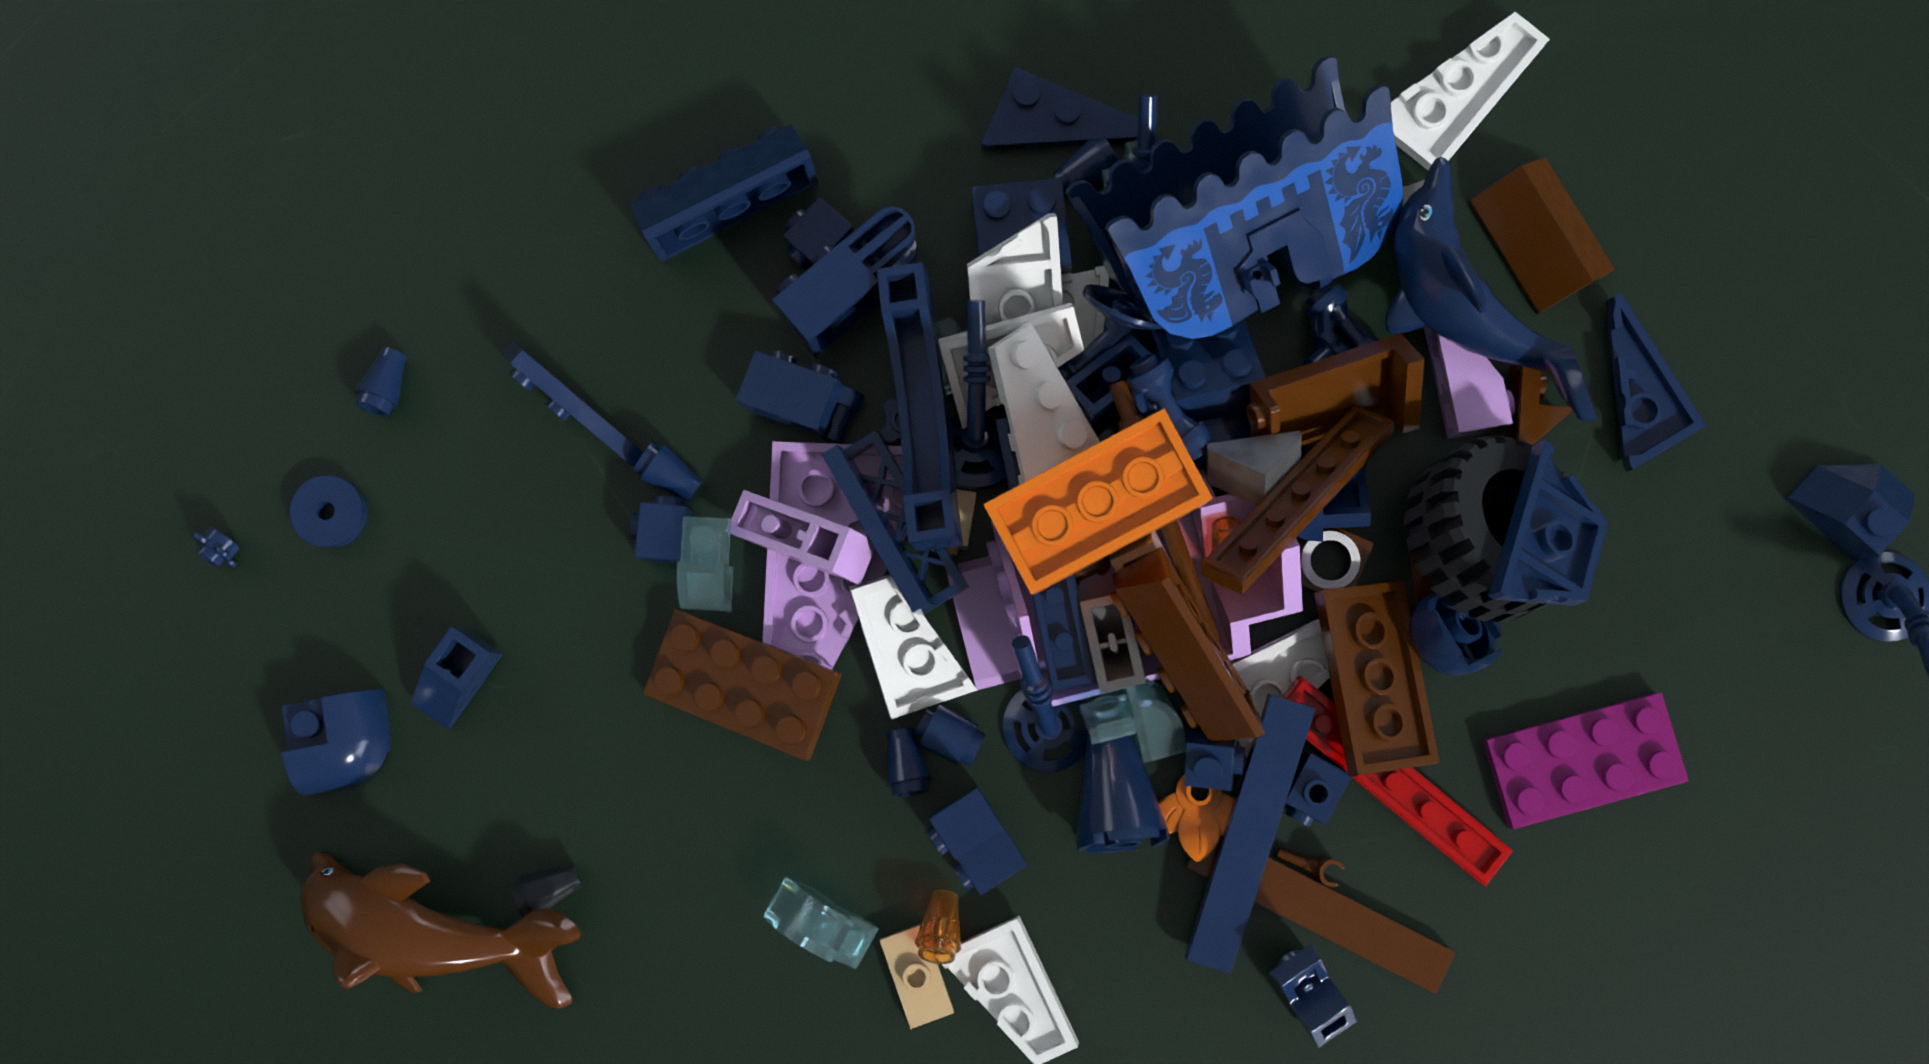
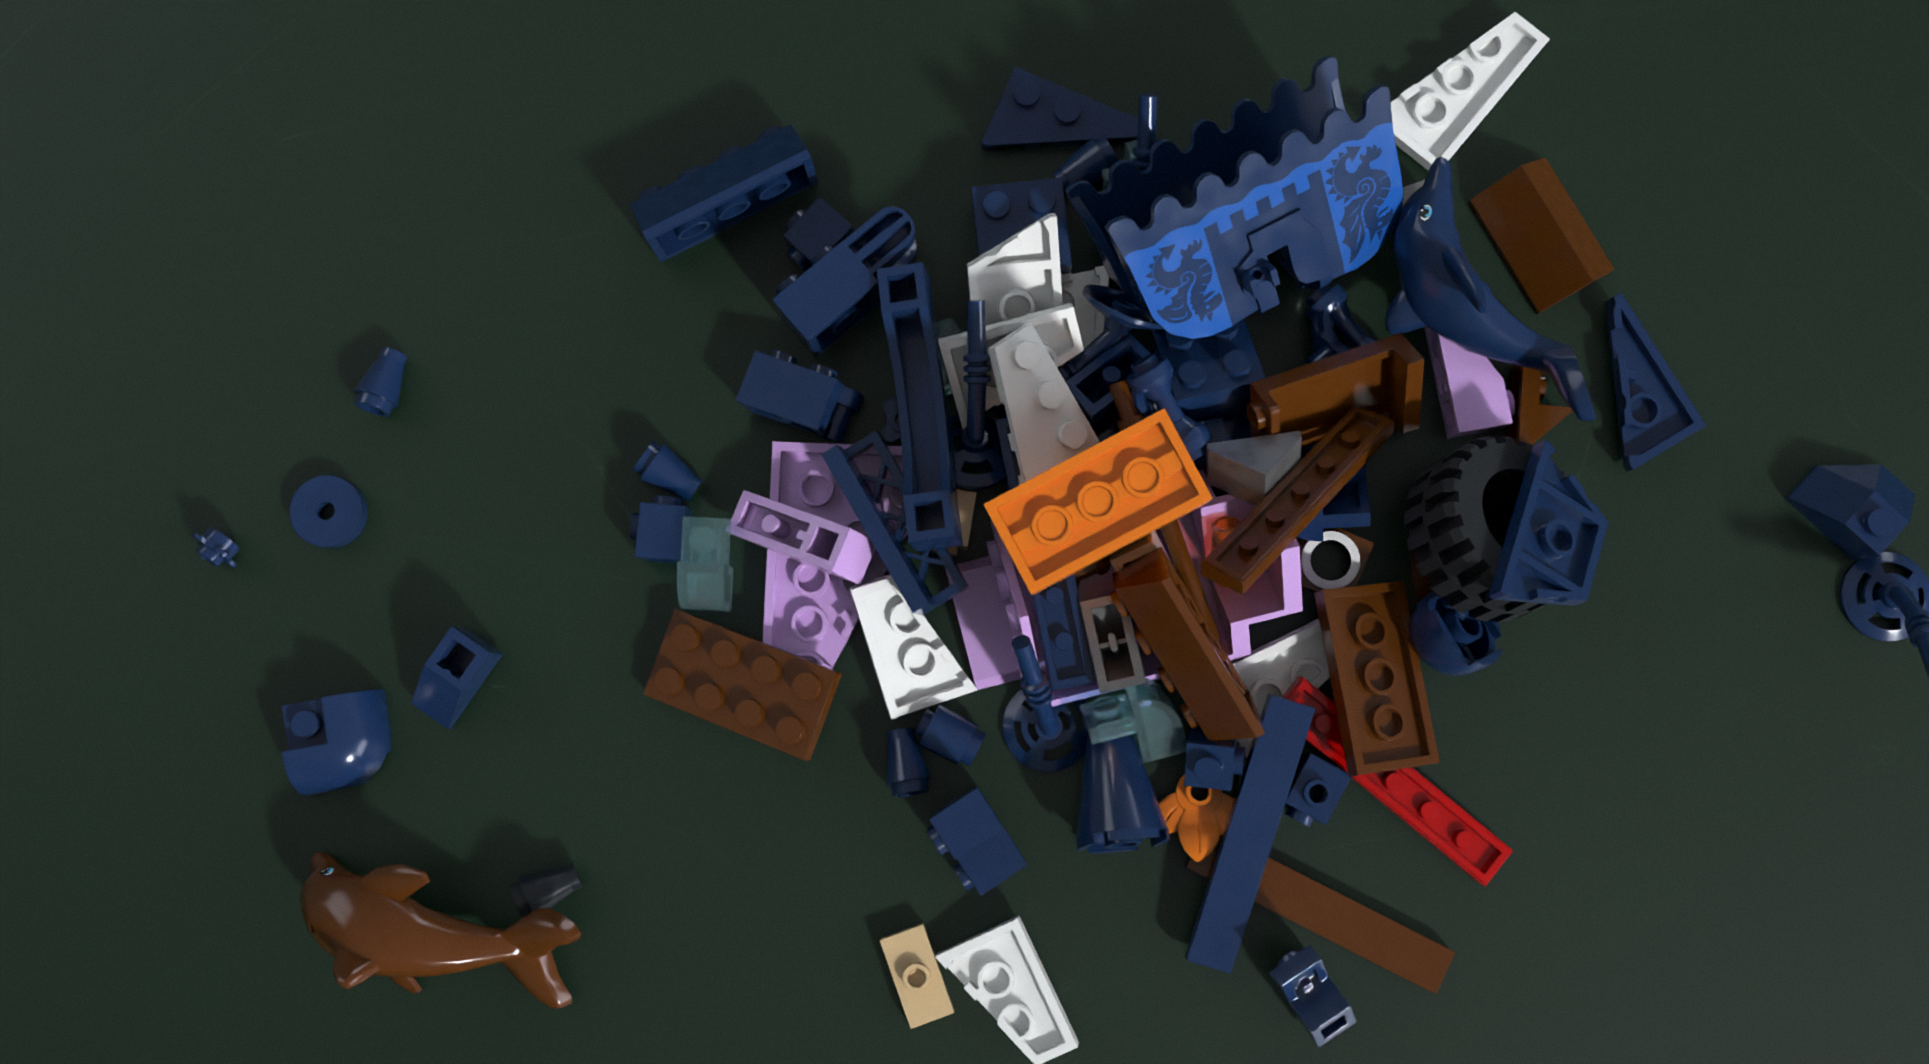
dark blue wing [501,341,644,466] -> none
clear light blue brick [763,876,879,969] -> none
clear orange cone [915,890,961,964] -> none
reddish brown hand [1276,847,1344,887] -> none
magenta plate [1482,693,1689,829] -> none

